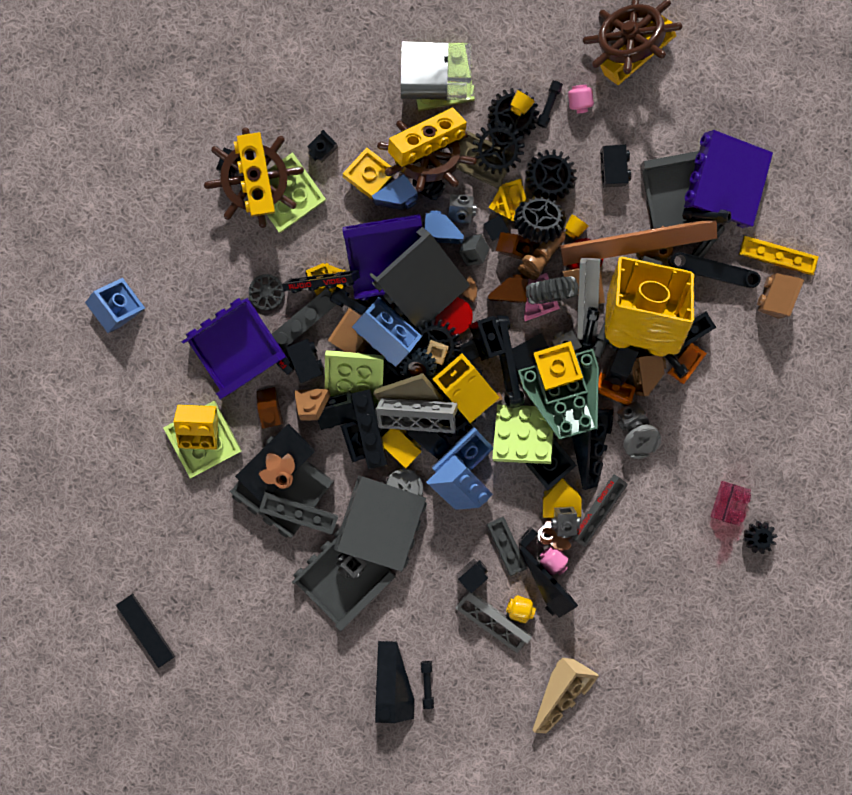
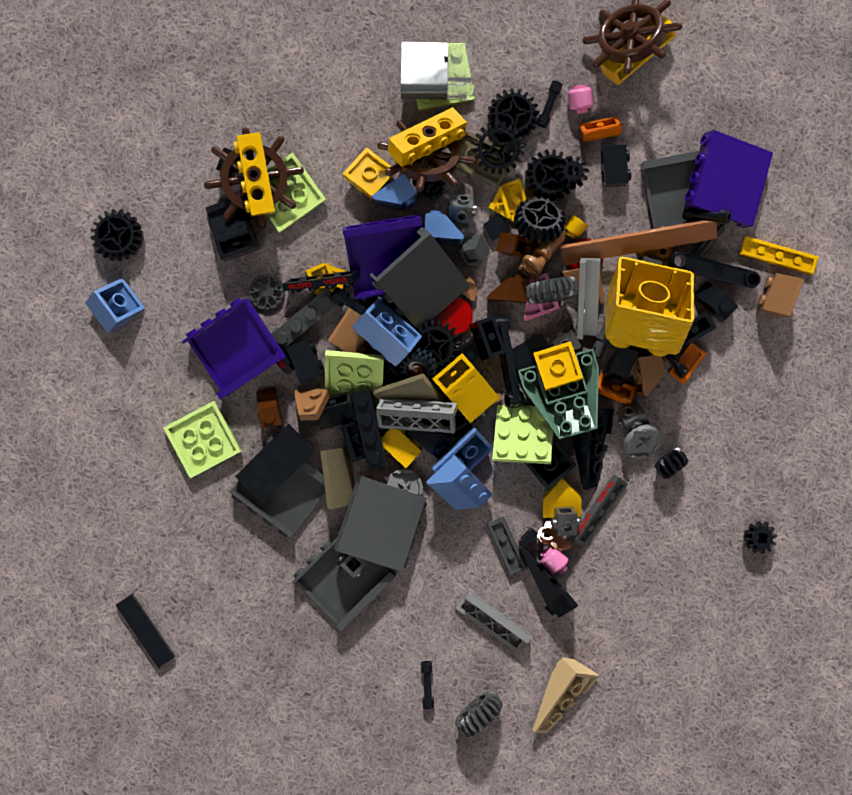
yellow slope [173,405,218,450] -> none
nougat plate [259,453,295,489] -> none
dark grey plate [259,492,338,534] -> none
black brick [307,130,338,163] -> none
black wedge [375,641,415,723] -> none
tan tile [426,340,449,365] -> none
black brick [457,559,488,594] -> none
yellow head [506,595,536,623] -> none
yellow hat [510,90,535,116] -> none
black bar [579,307,600,352] -> none
clear pink bracket [711,481,751,526] -> none
none -> black gear [90,209,143,261]
none -> black slope [206,199,261,262]
none -> dark tan tile [320,447,354,510]
none -> dark grey gear [455,691,503,737]
none -> black gear [555,156,589,190]
none -> orange brick [579,116,622,143]
none -> black gear [654,448,689,479]
none -> black slope [694,281,739,322]

